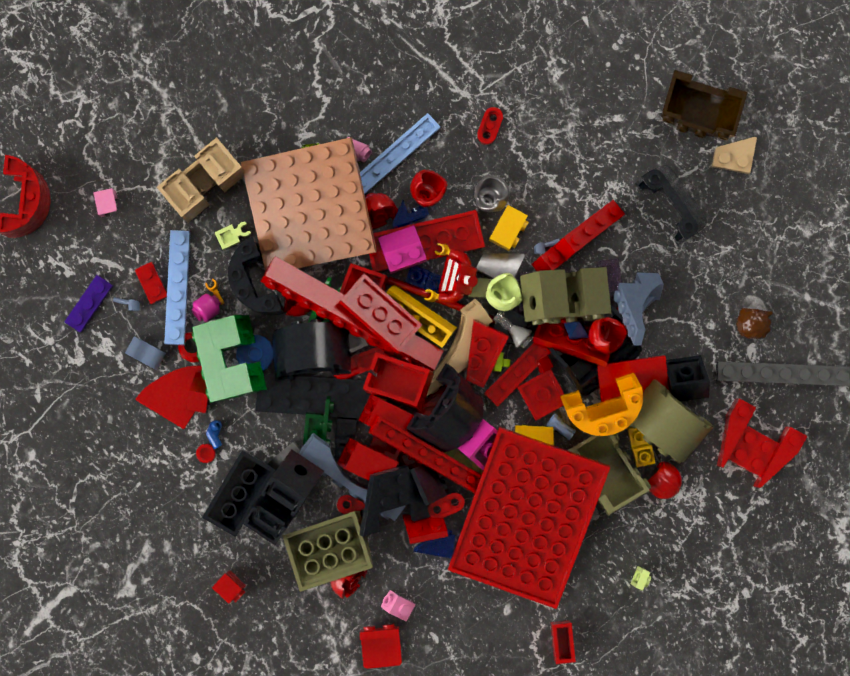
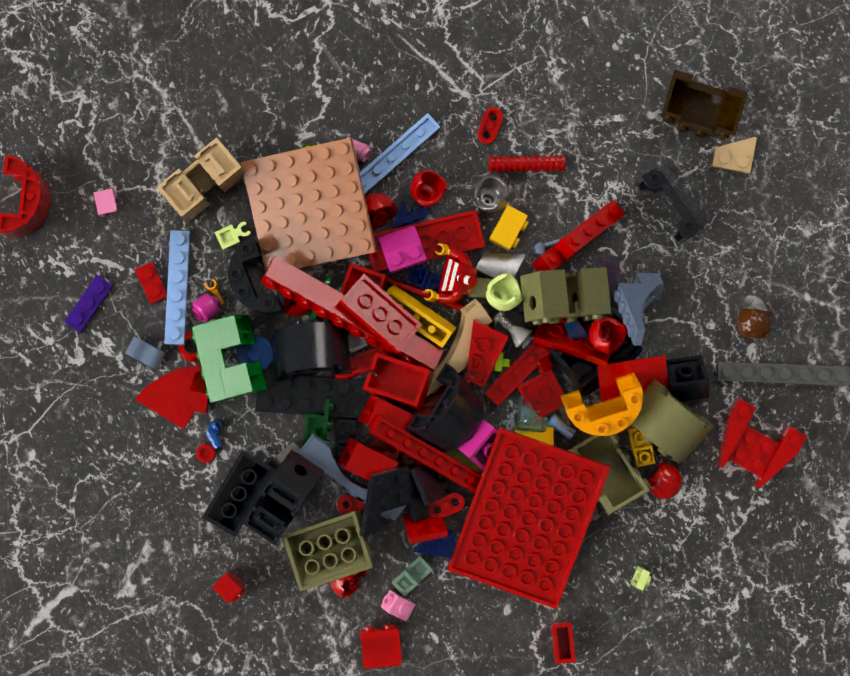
sand blue hand [113,297,140,311] -> none
none -> sand green slope [391,554,434,597]
none -> red piece [489,154,566,173]
none -> clear light blue slope [516,395,548,433]

